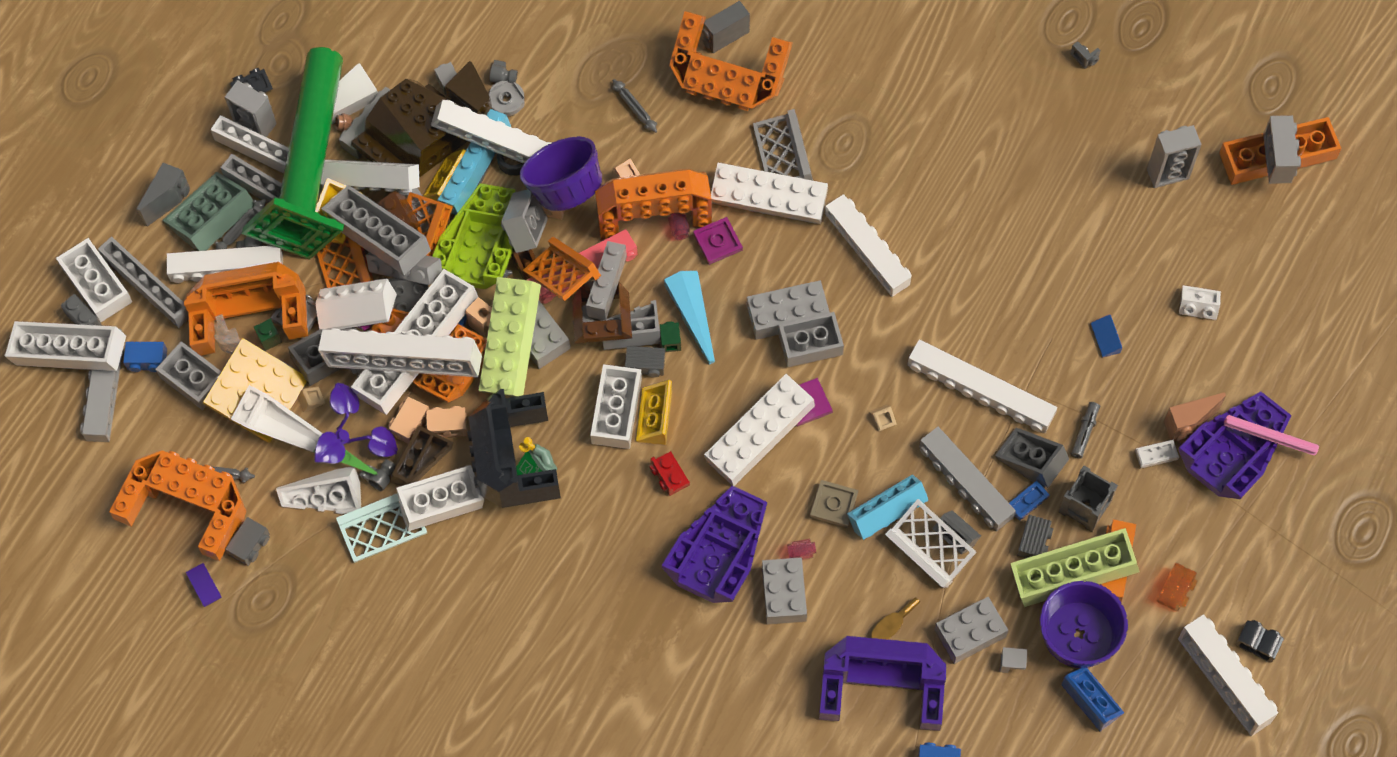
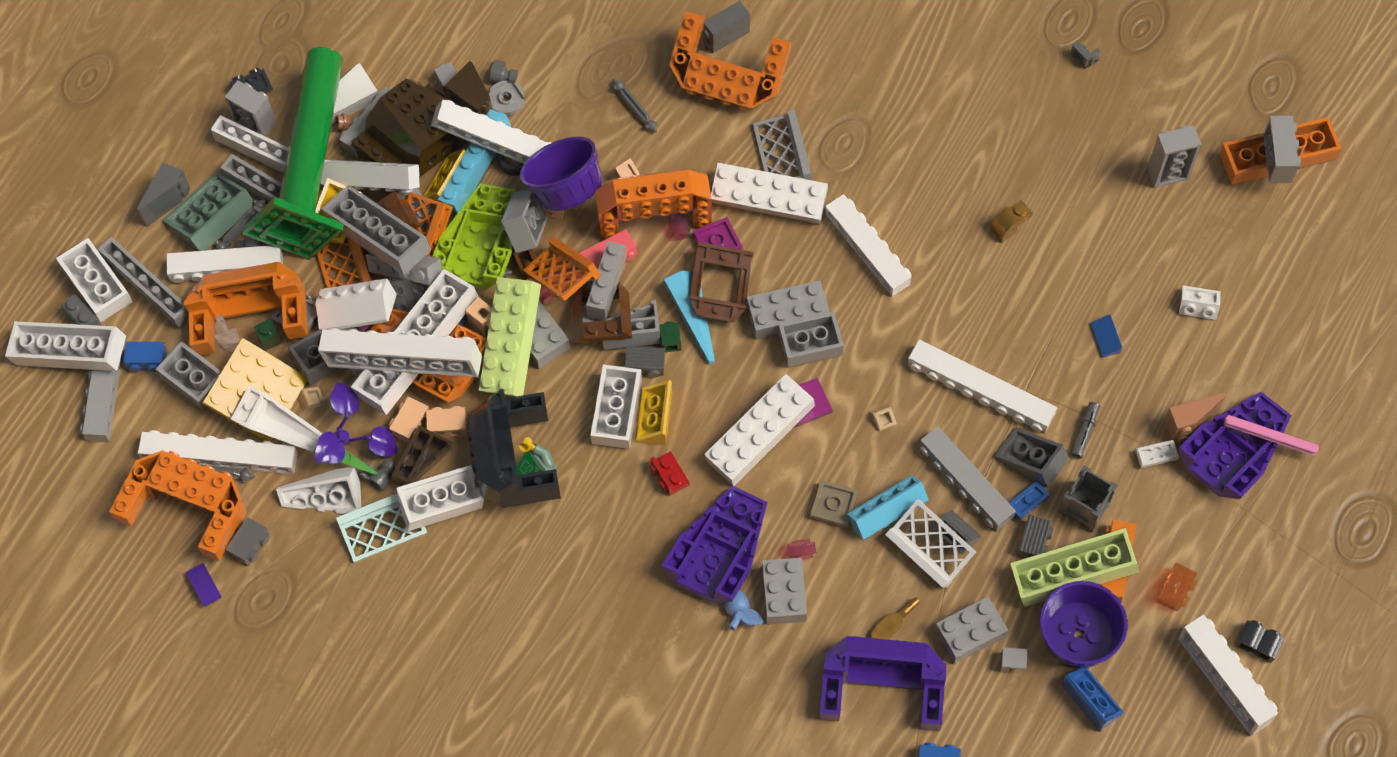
none -> white brick [138,430,298,475]
none -> reddish brown wedge [690,242,754,323]
none -> medium blue piece [724,590,763,631]
none -> pearl gold brick [990,200,1033,243]

